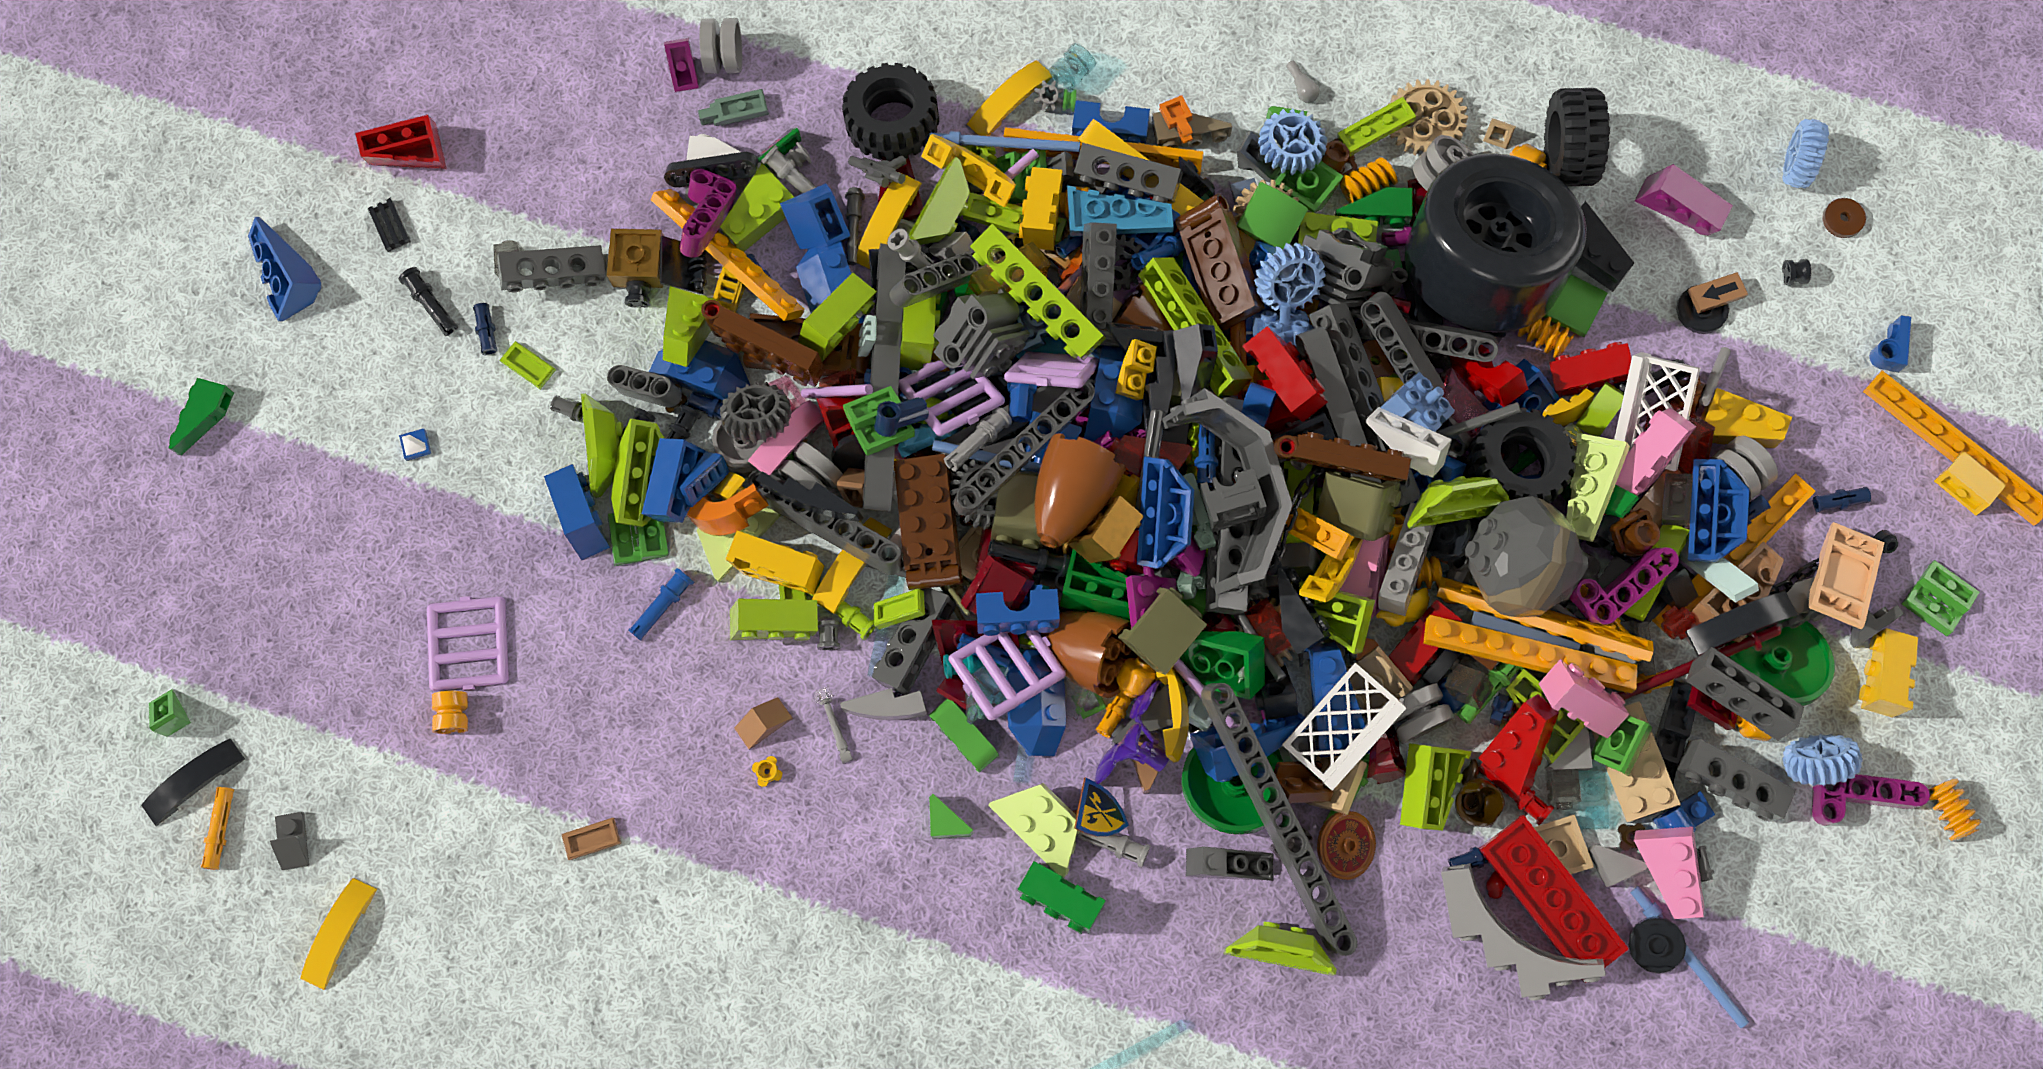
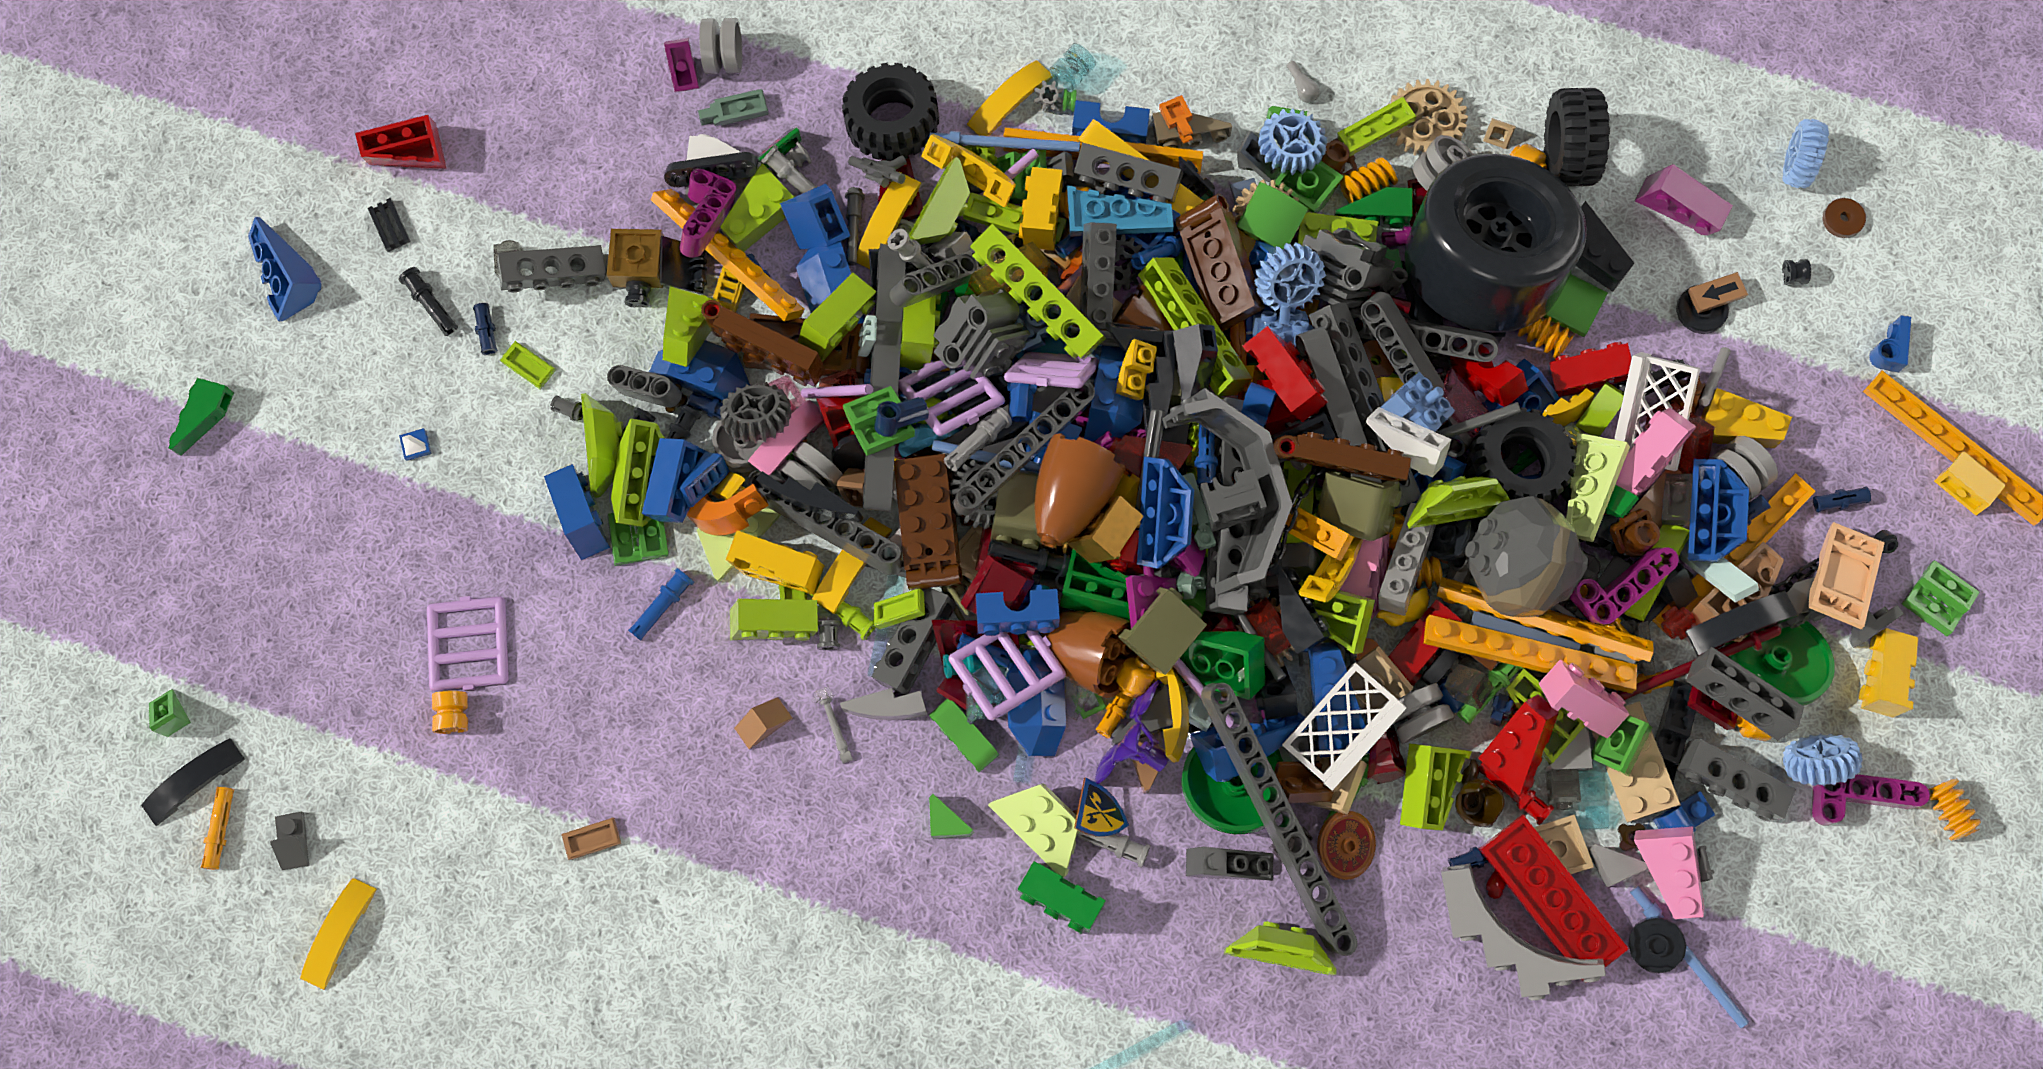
yellow plate [752,756,783,787] -> none

